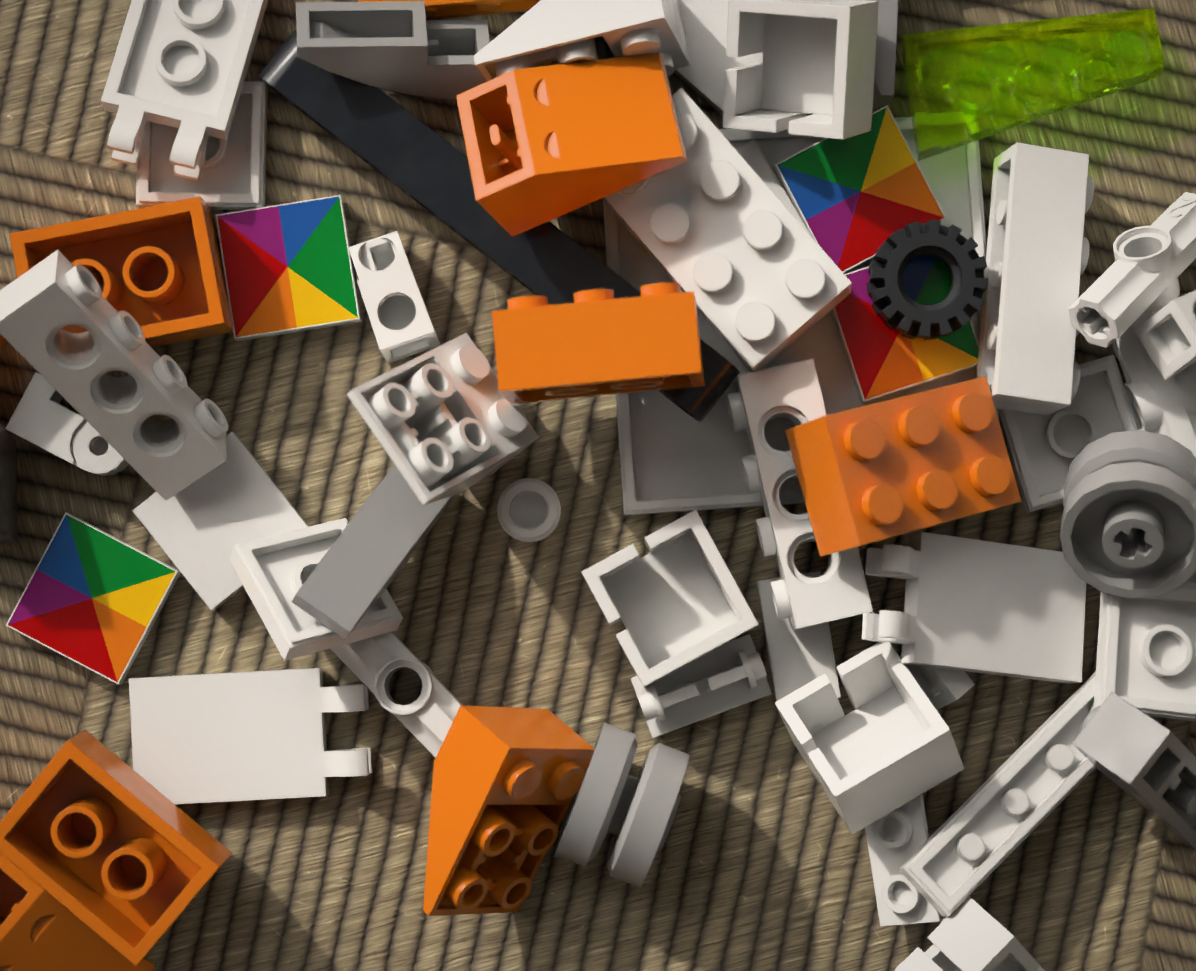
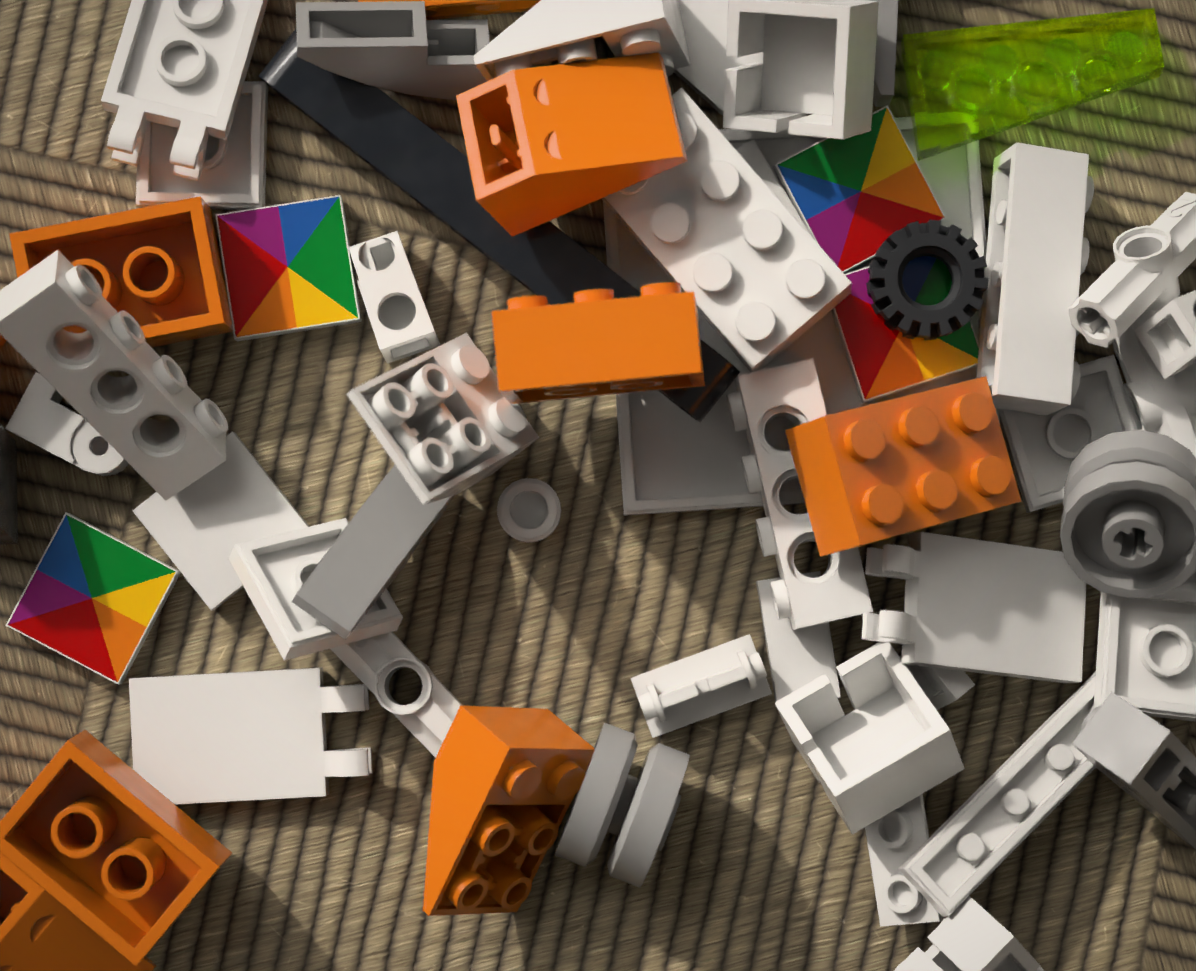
white piece [582,510,758,688] -> none

